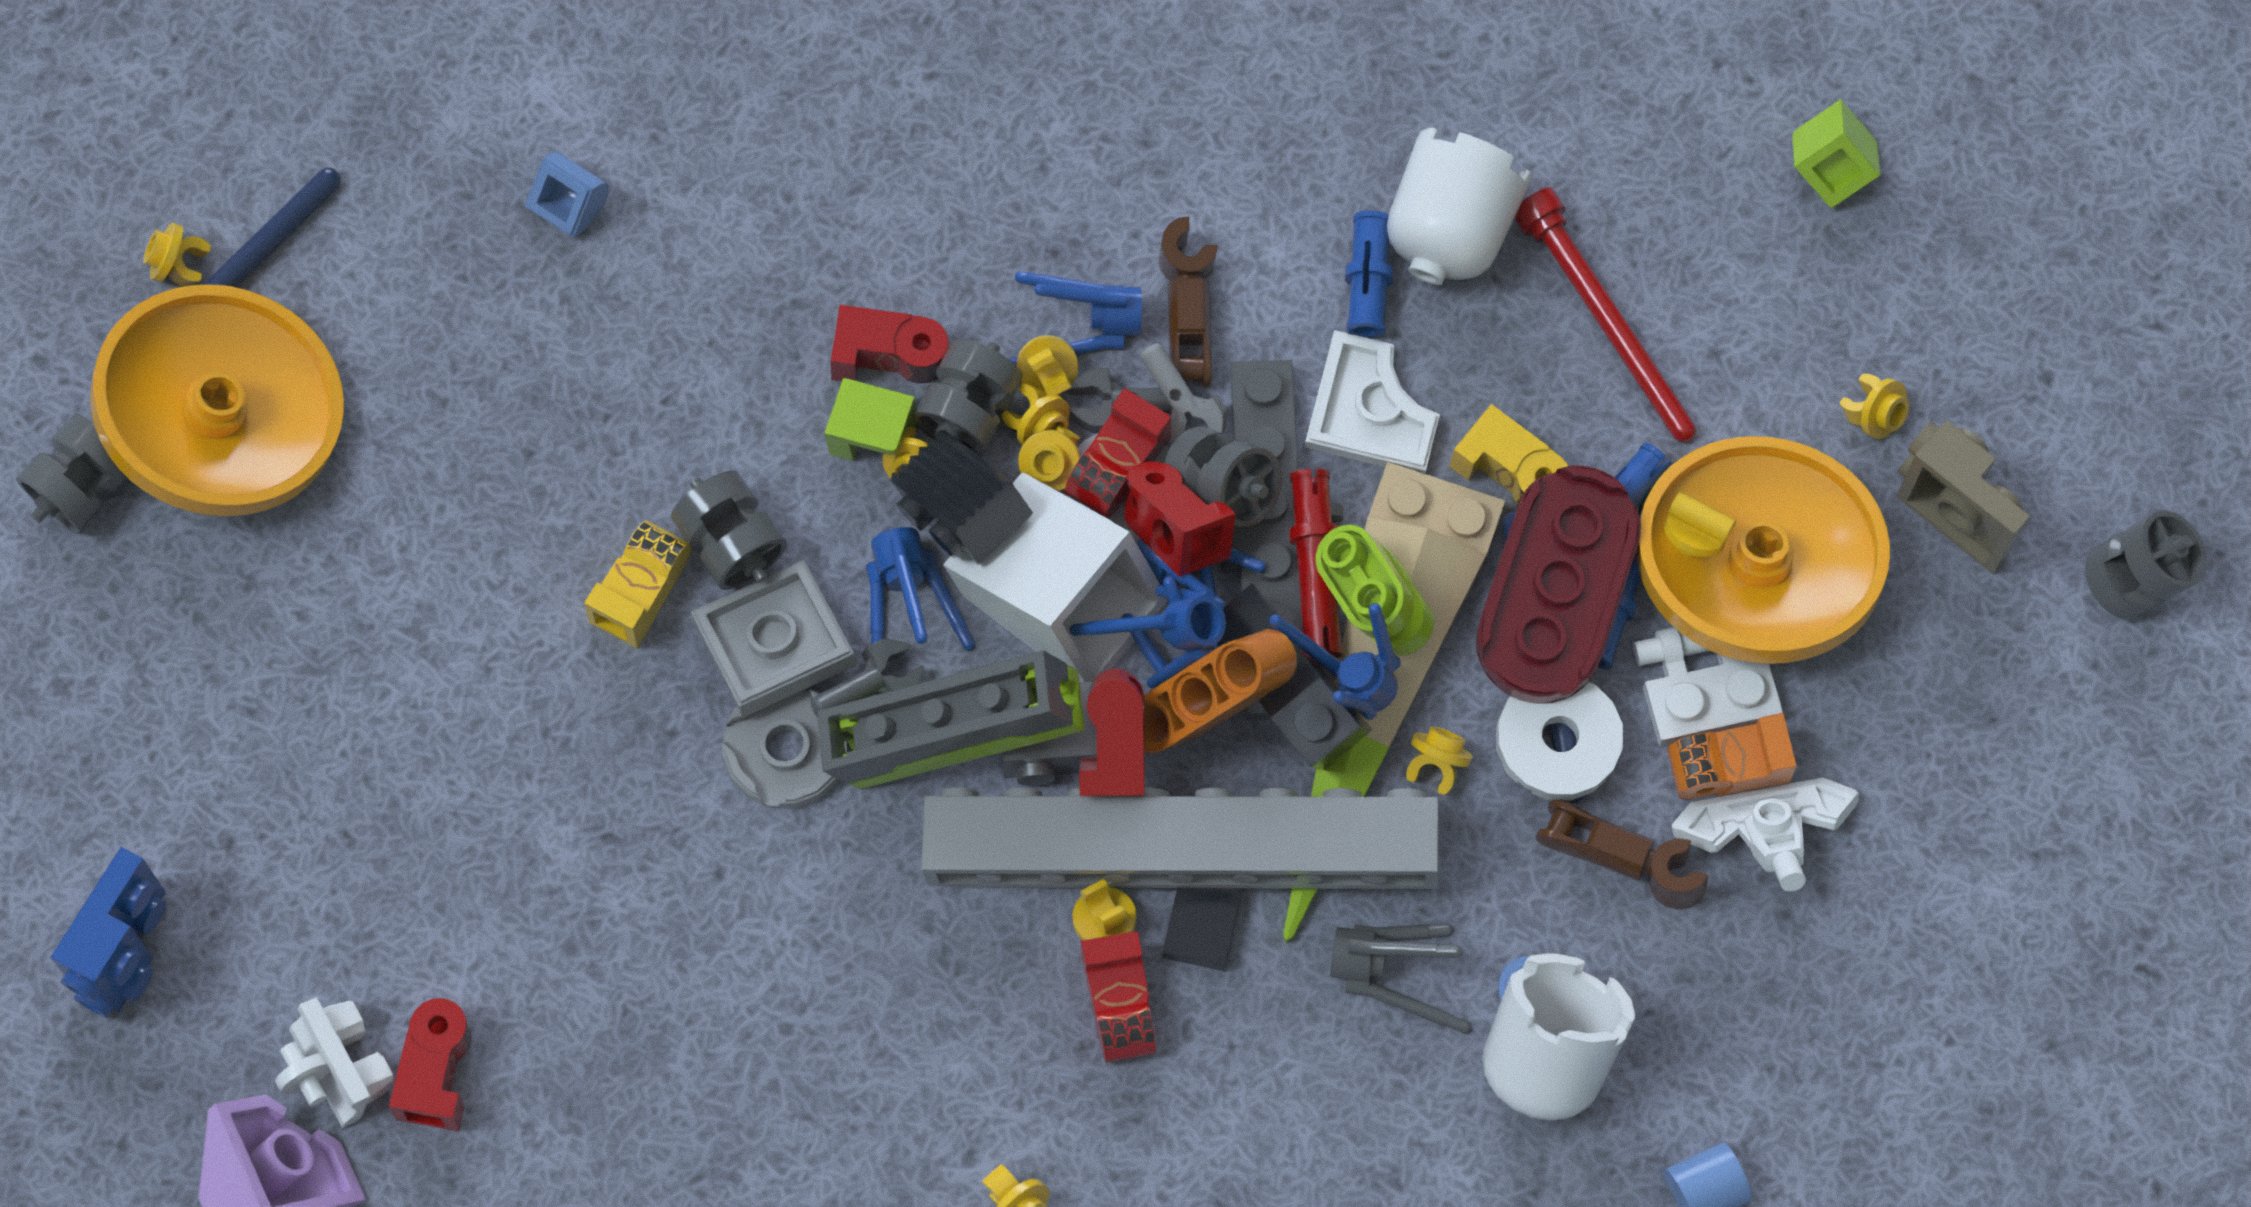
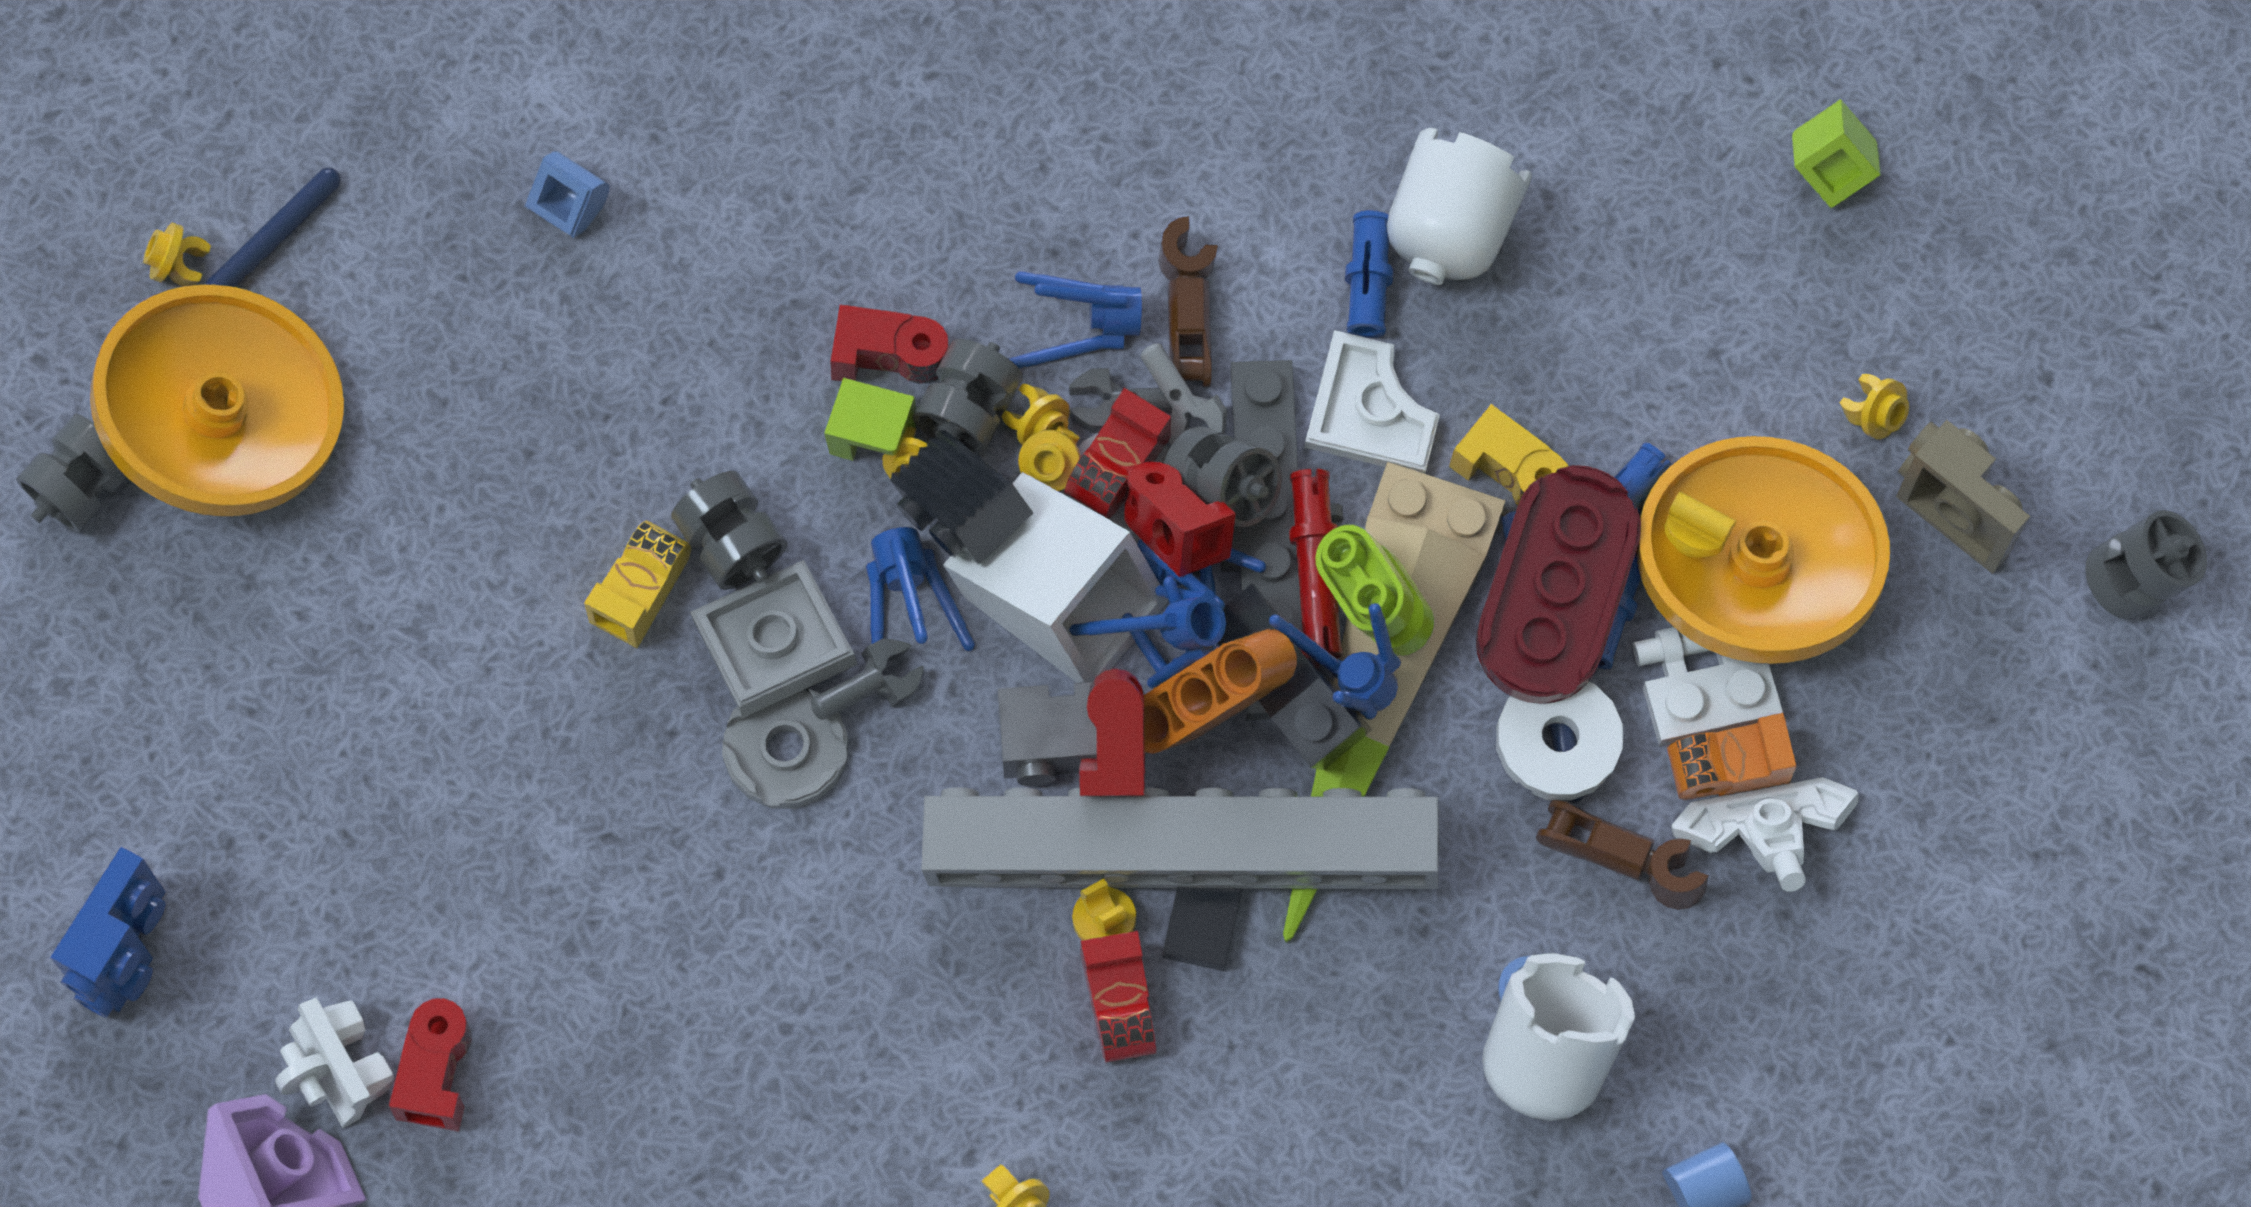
dark grey piece [817,650,1085,789] -> none
yellow plate [1016,335,1078,395] -> none
dark grey plant [1331,924,1472,1033] -> none
yellow plate [1406,726,1473,795] -> none
red piece [1514,187,1696,443] -> none

